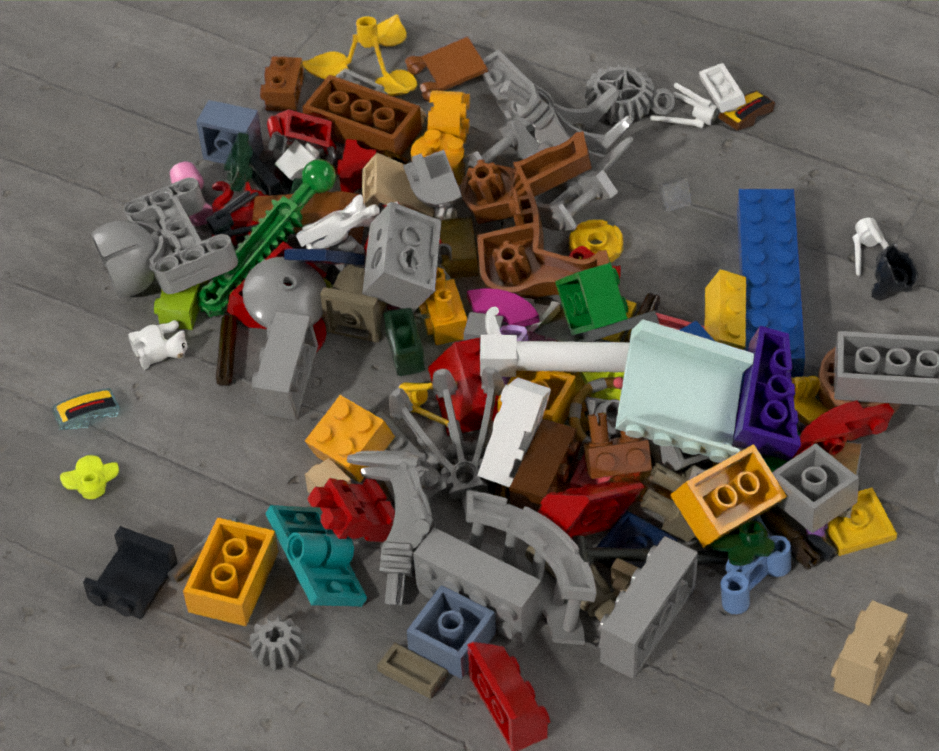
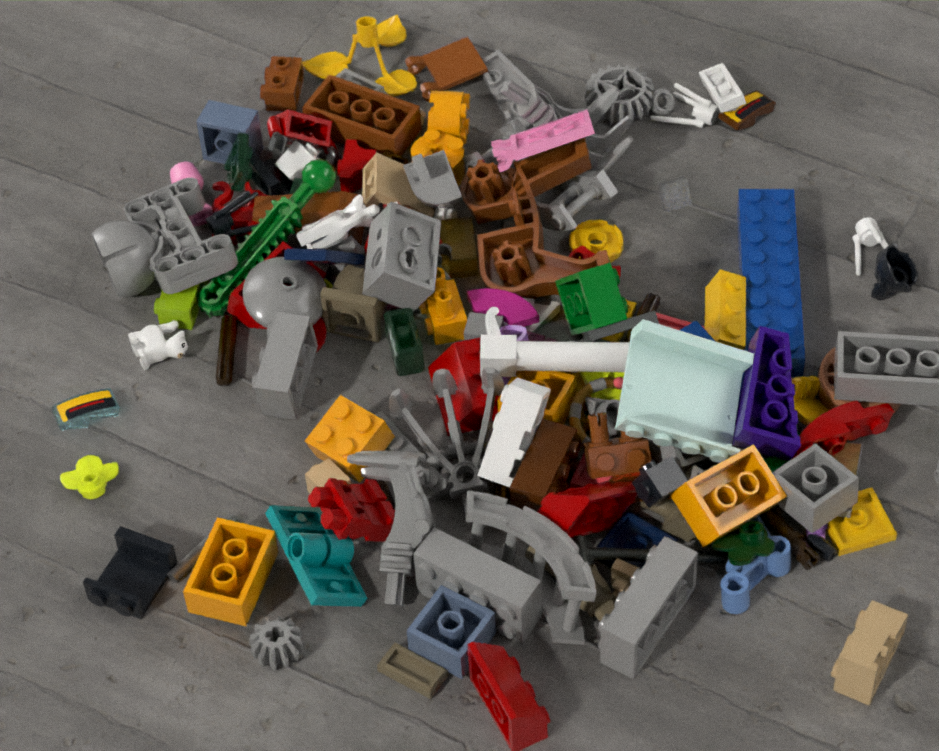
yellow plant [399,381,457,427] -> none
none -> bright pink tile [491,109,595,172]
none -> brick [632,456,688,509]

